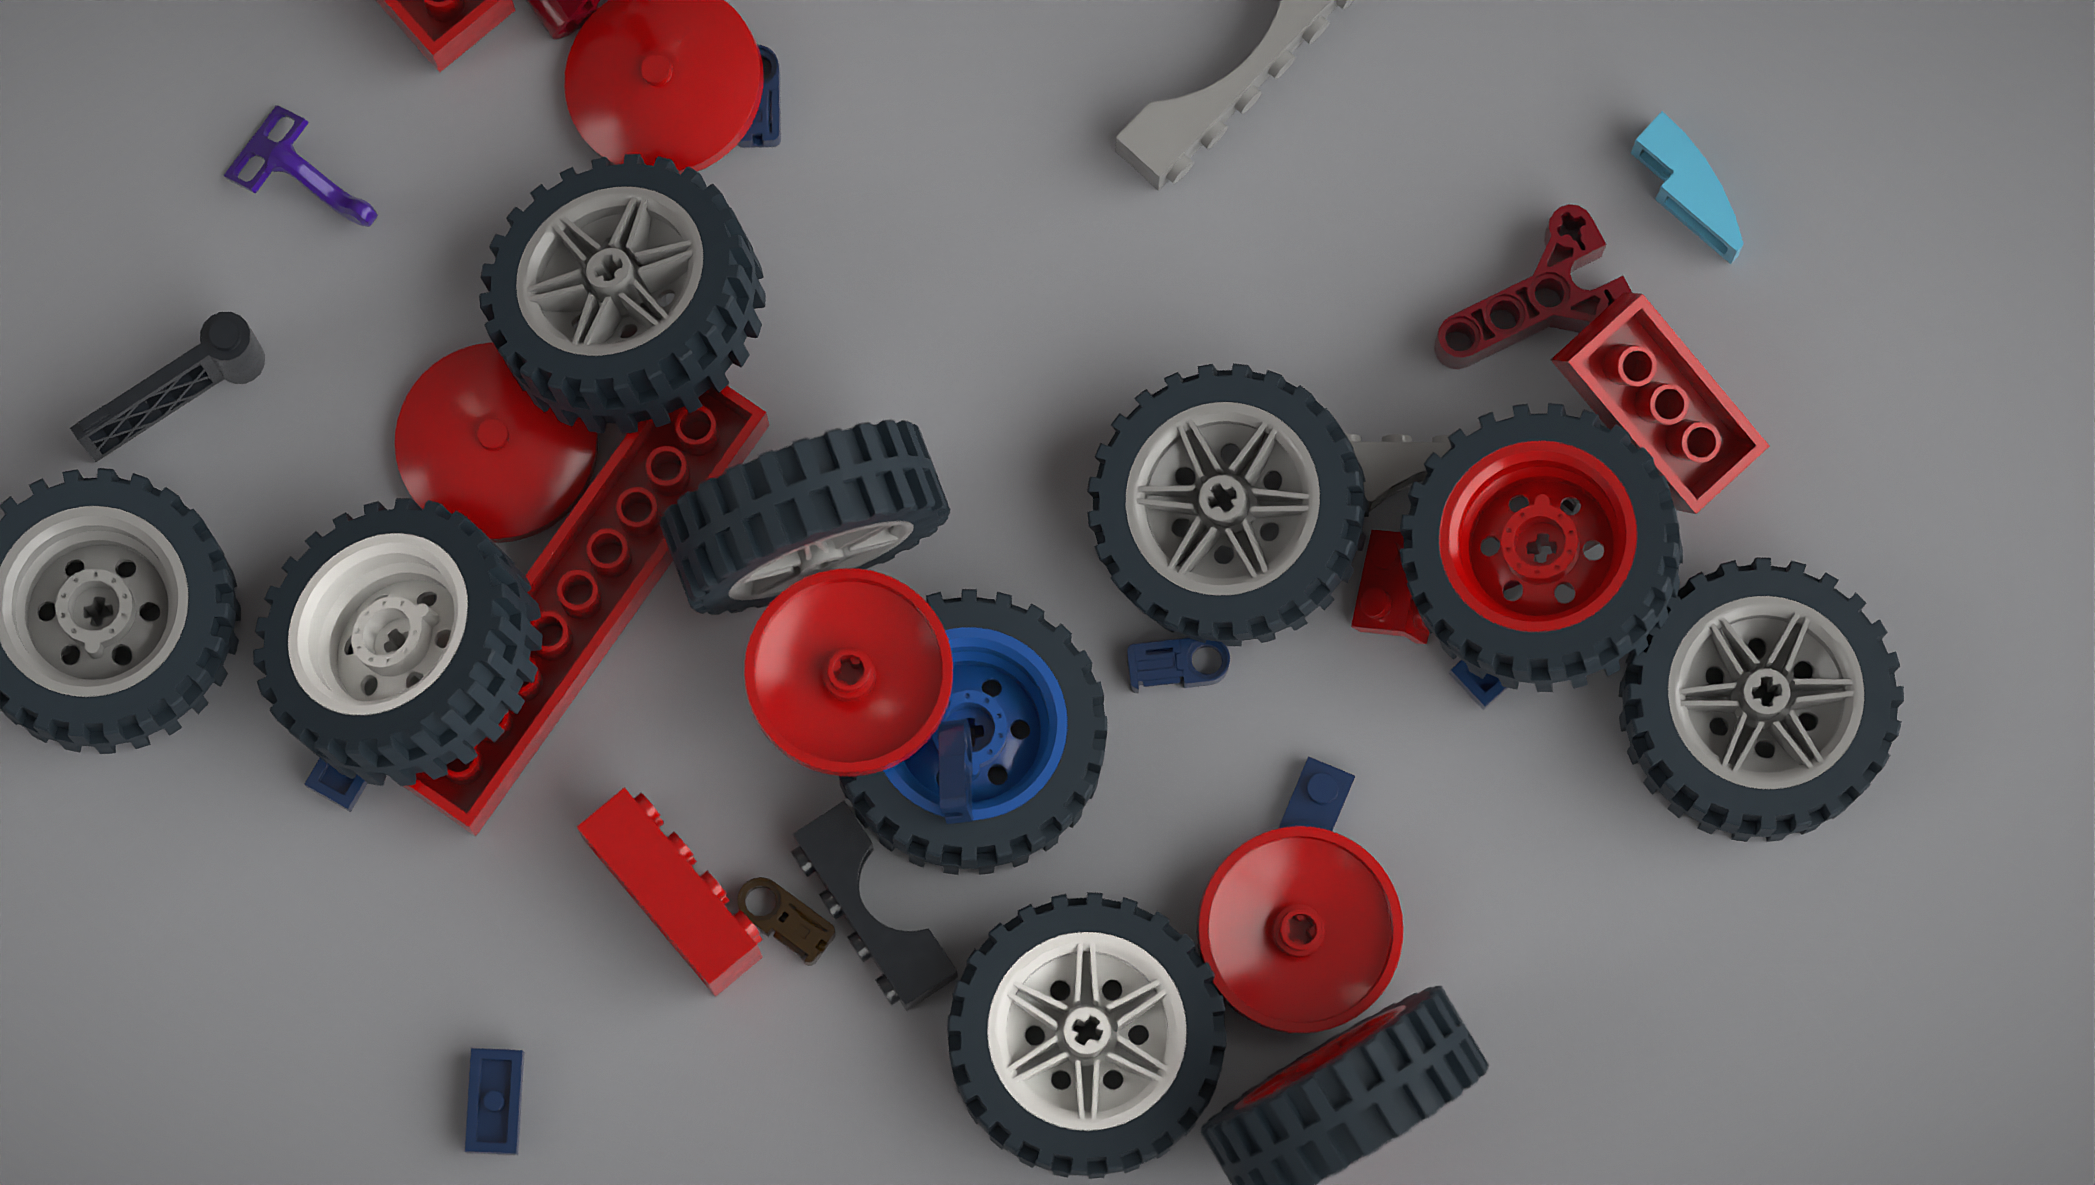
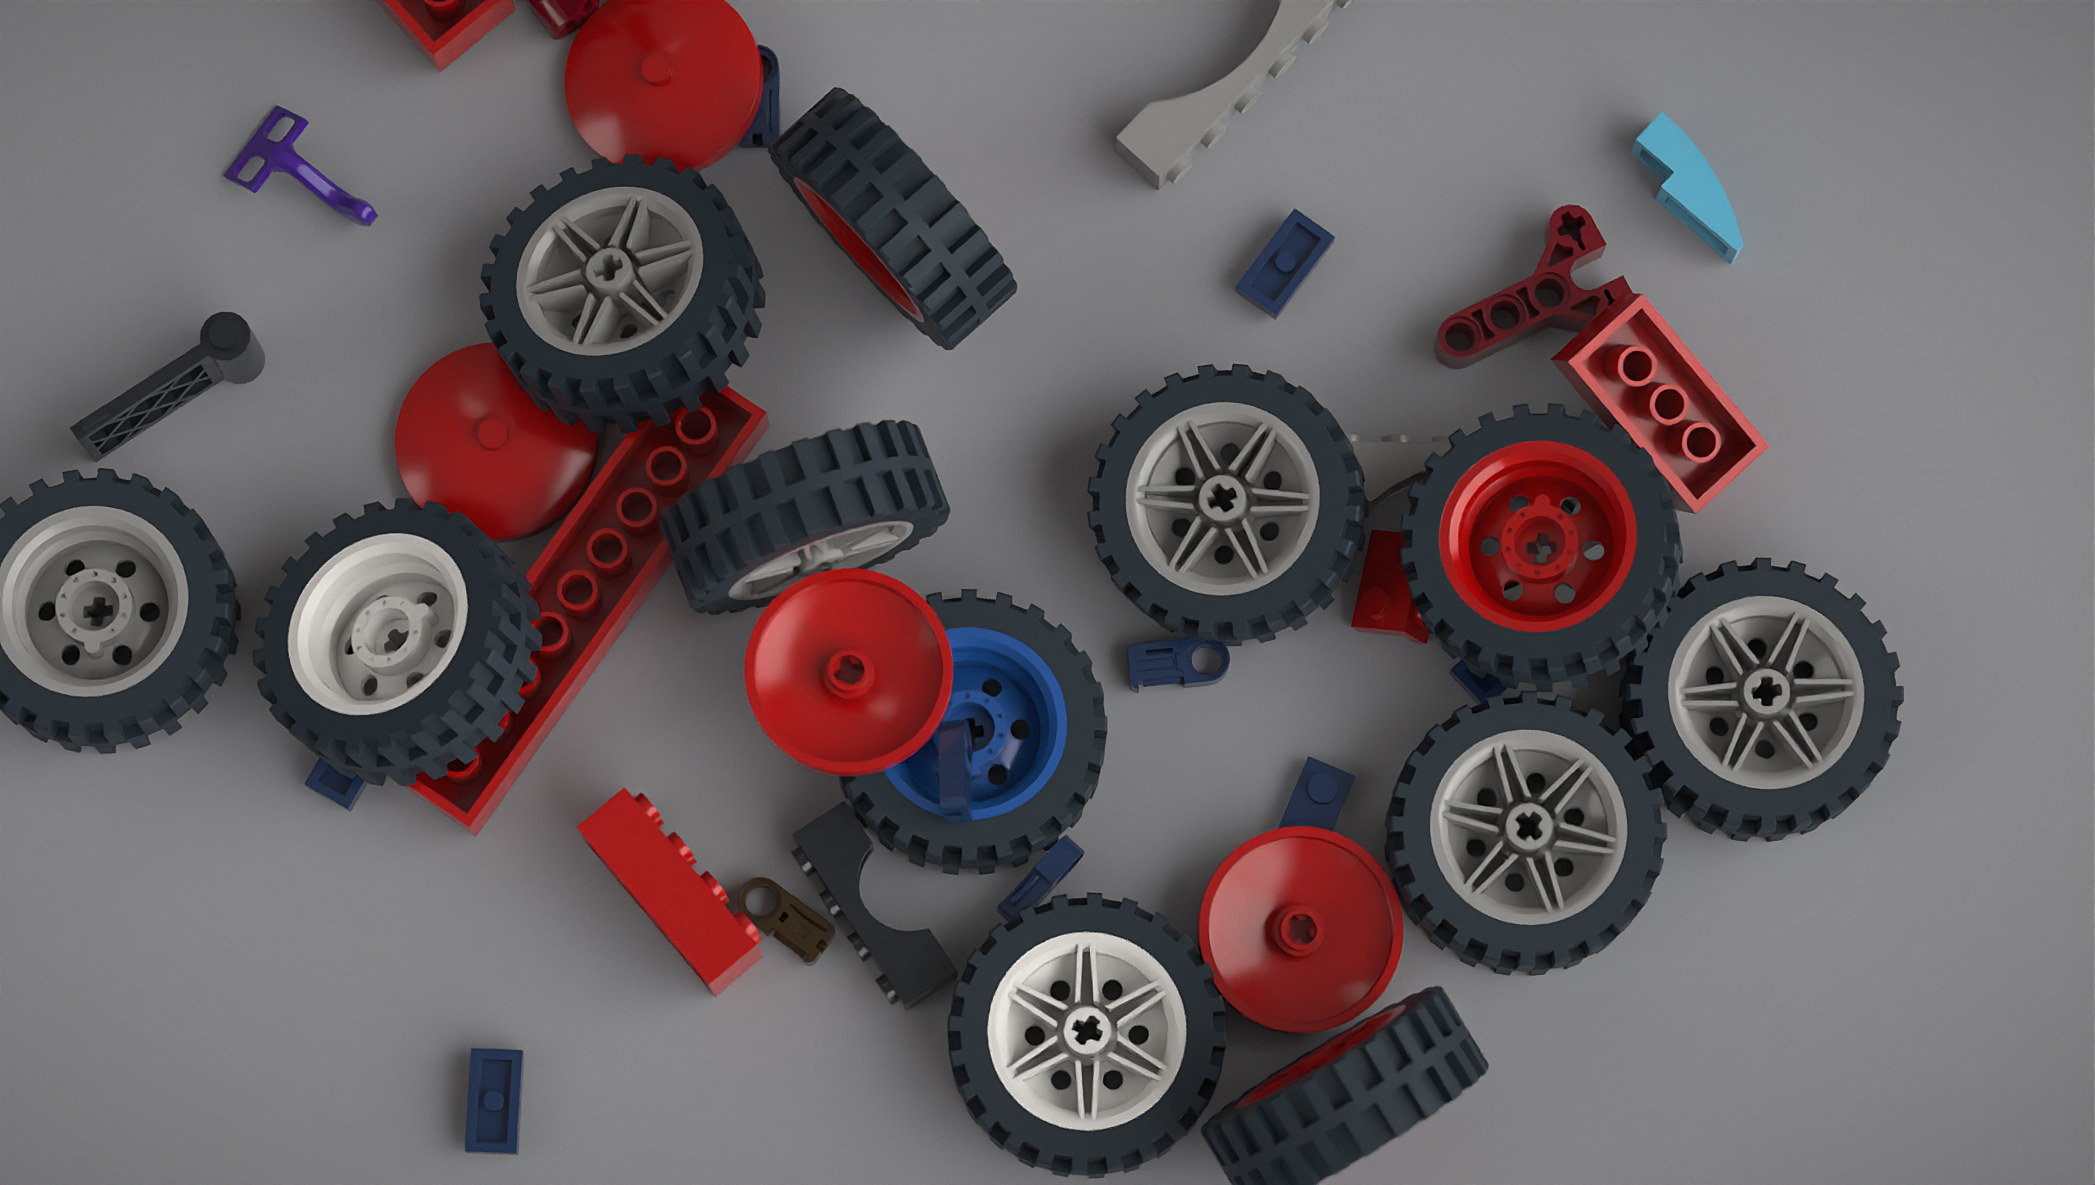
none -> black wheel [768,87,1017,350]
none -> dark blue piece [997,835,1085,922]
none -> dark blue plate [1235,208,1335,320]
none -> wheel [1384,691,1667,976]

